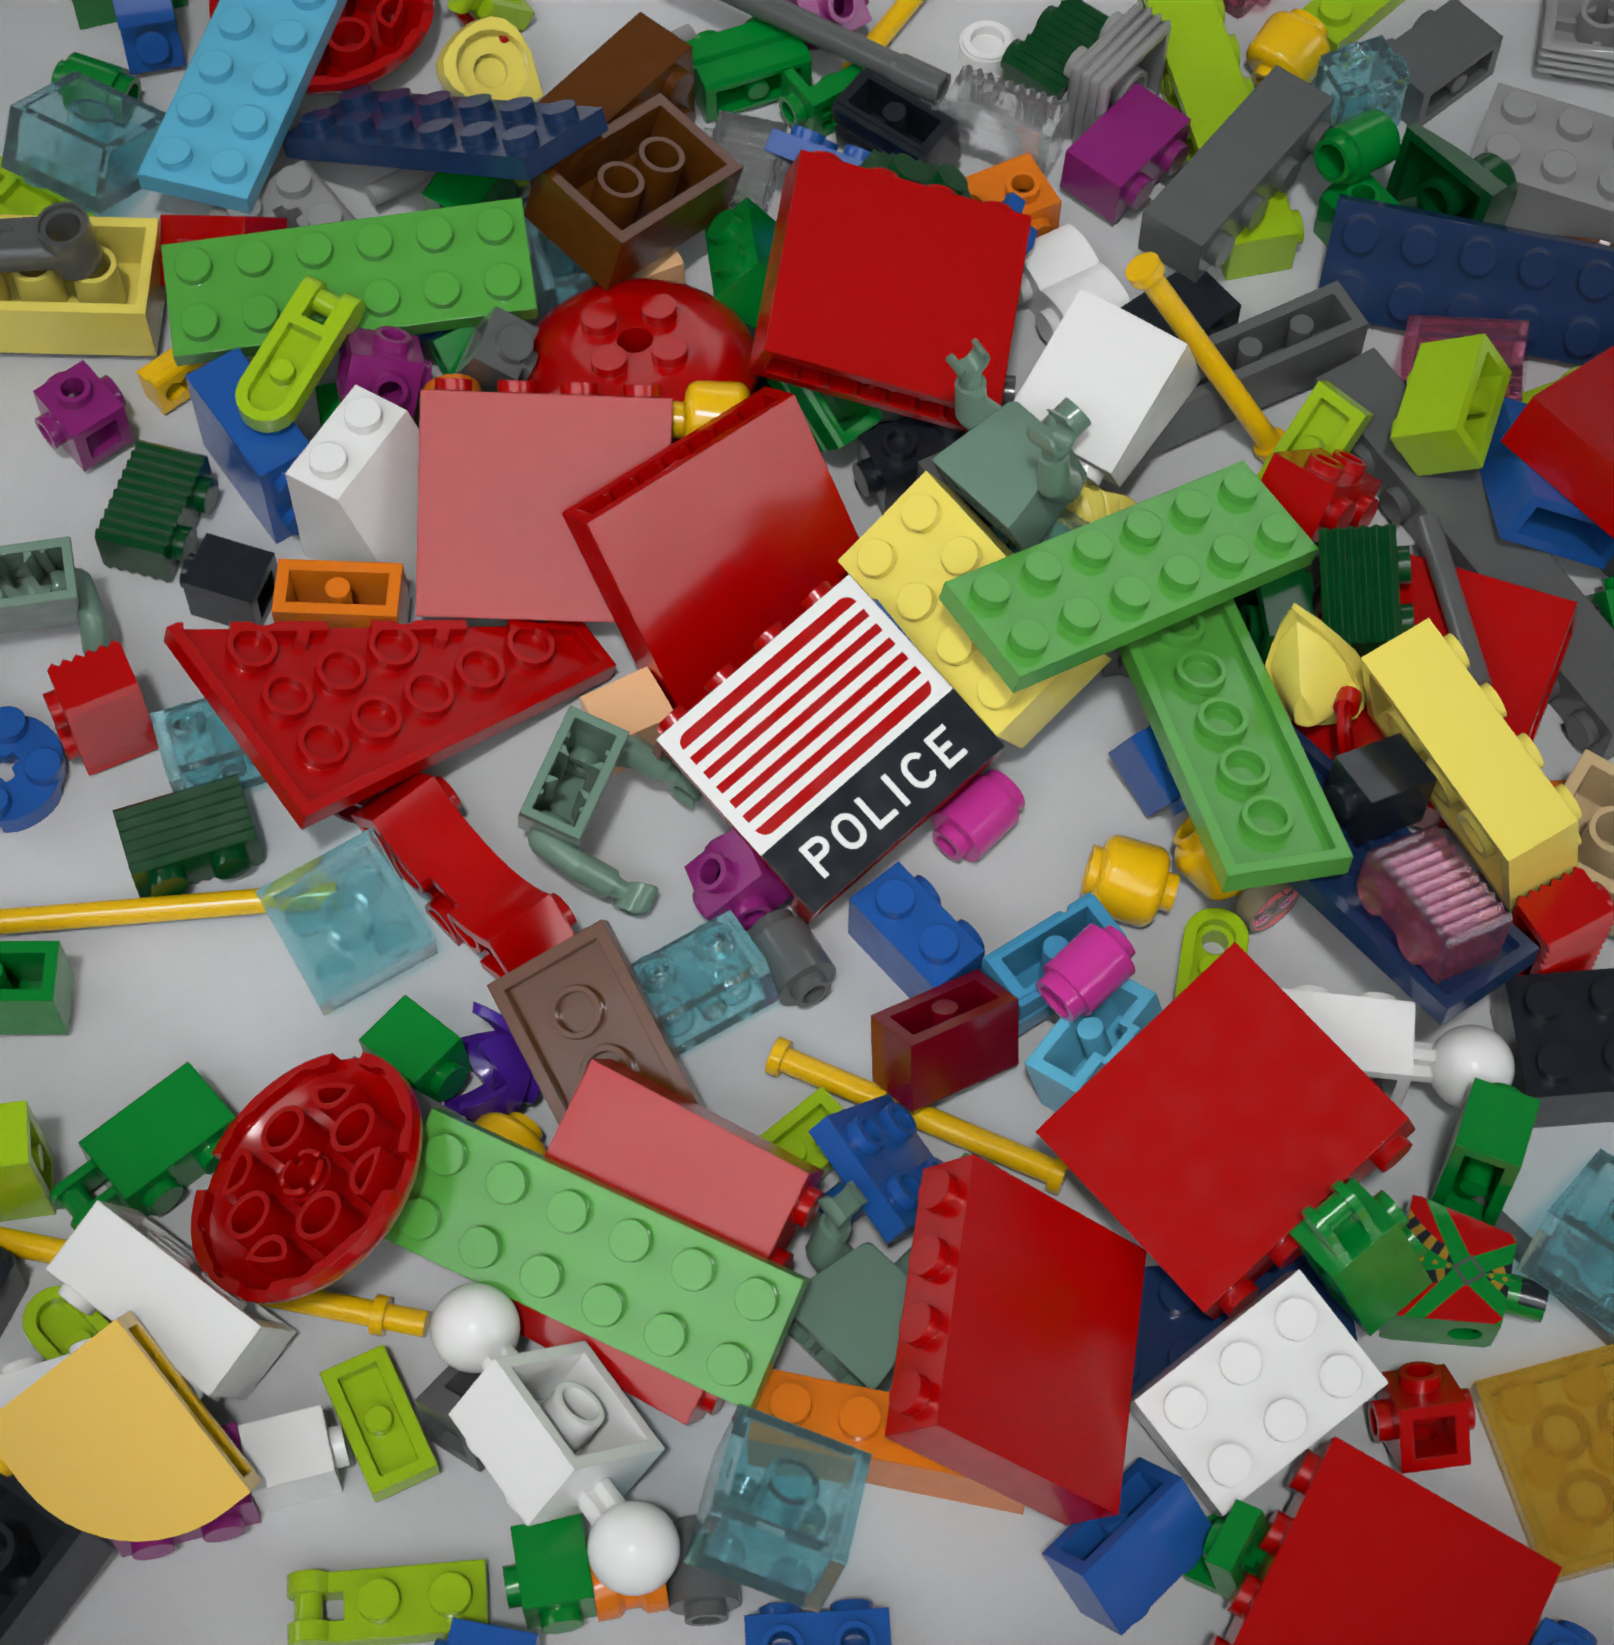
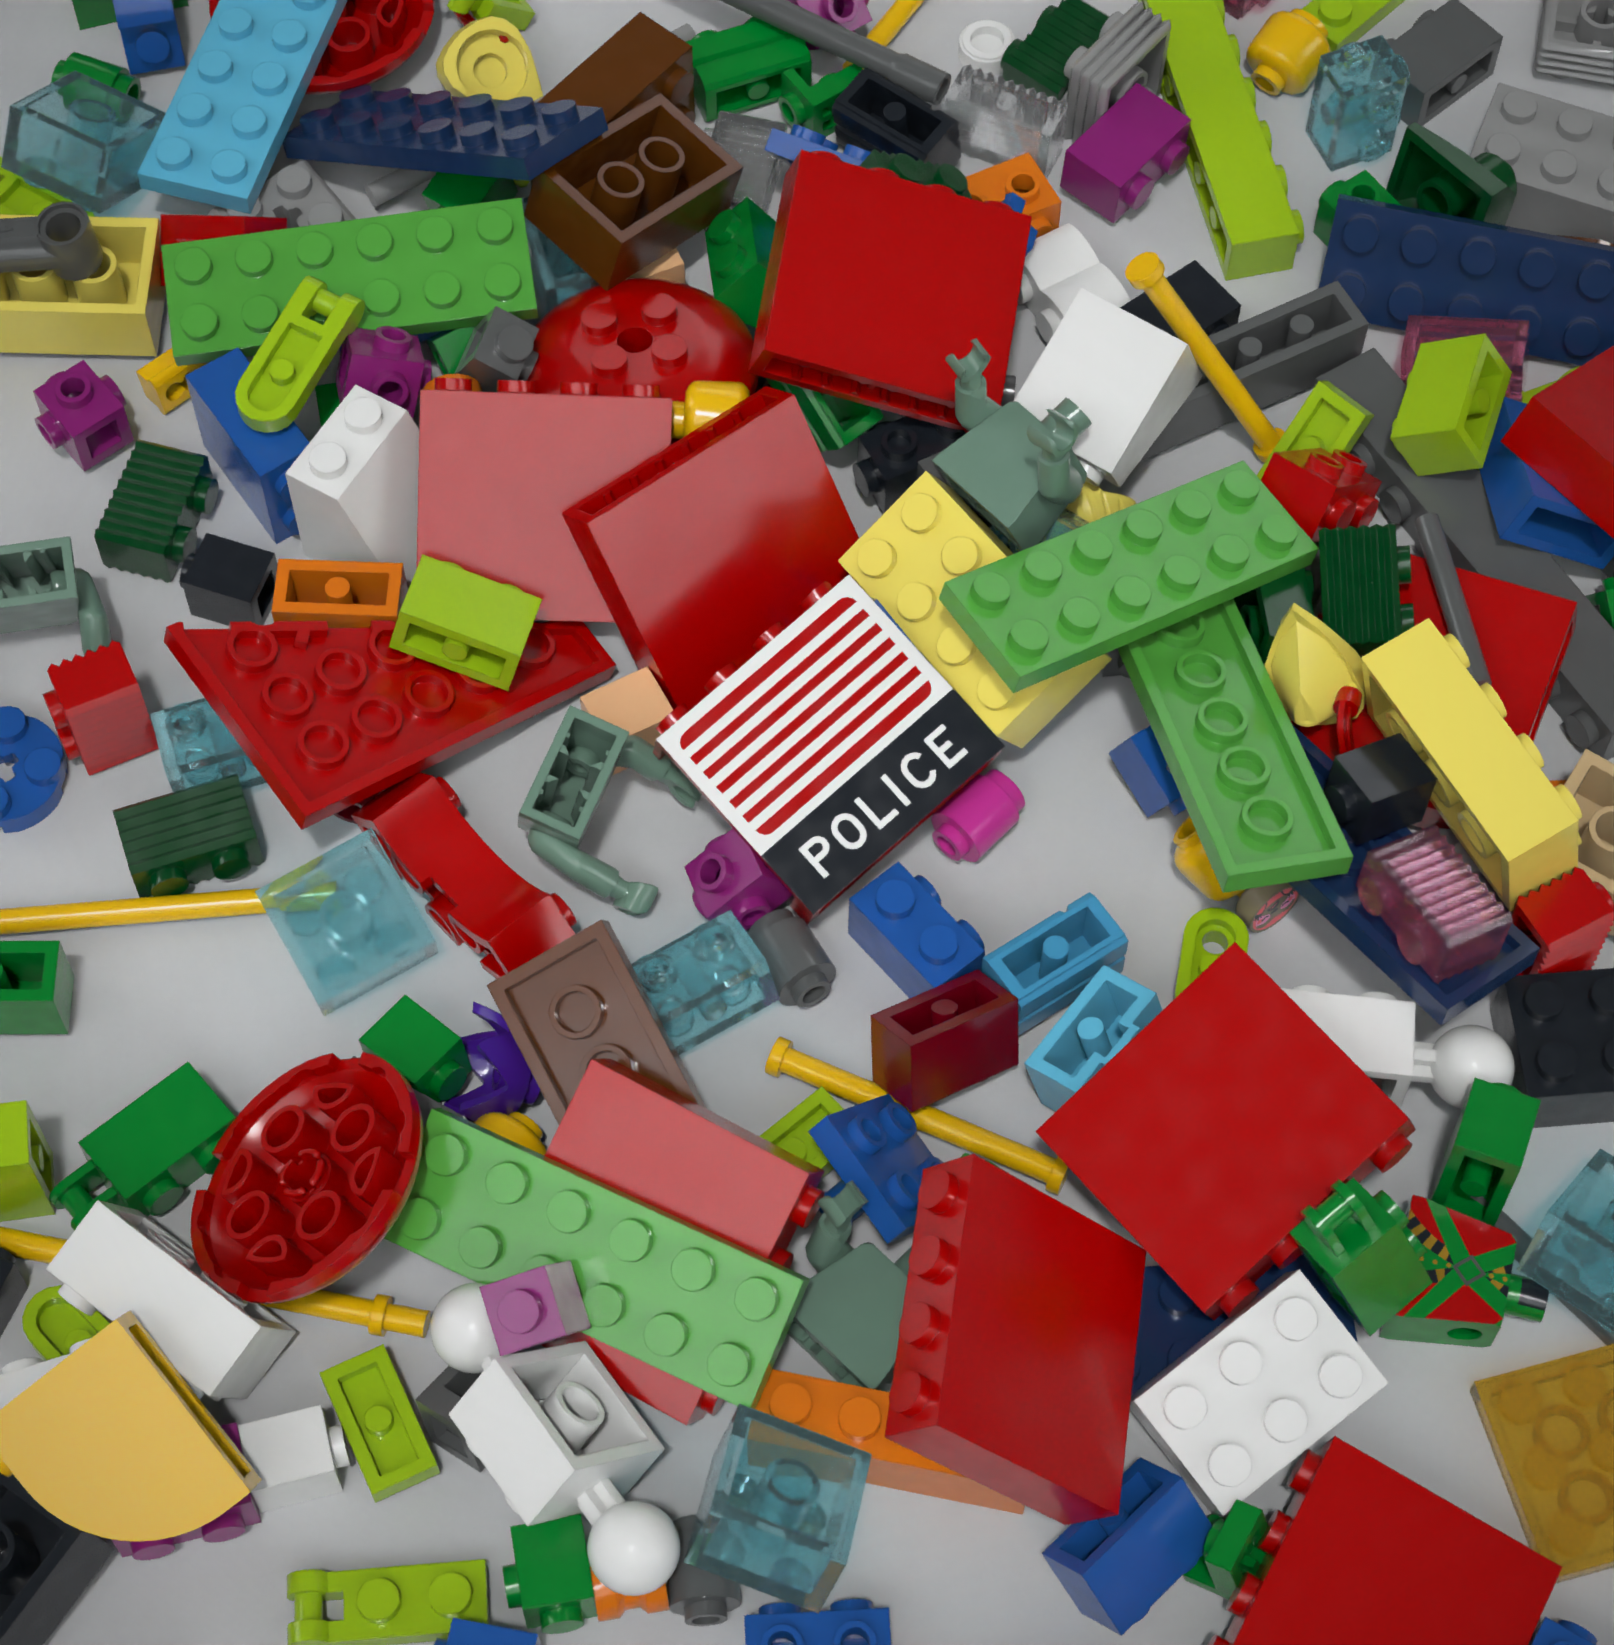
dark pink brick [1036,924,1136,1022] -> none
yellow head [1080,835,1180,927] -> none
dark grey brick [1138,65,1335,283] -> none
green brick [1314,109,1401,184] -> none
red brick [1368,1361,1476,1474] -> none
none -> lime brick [389,554,542,691]
none -> magenta brick [479,1260,591,1357]

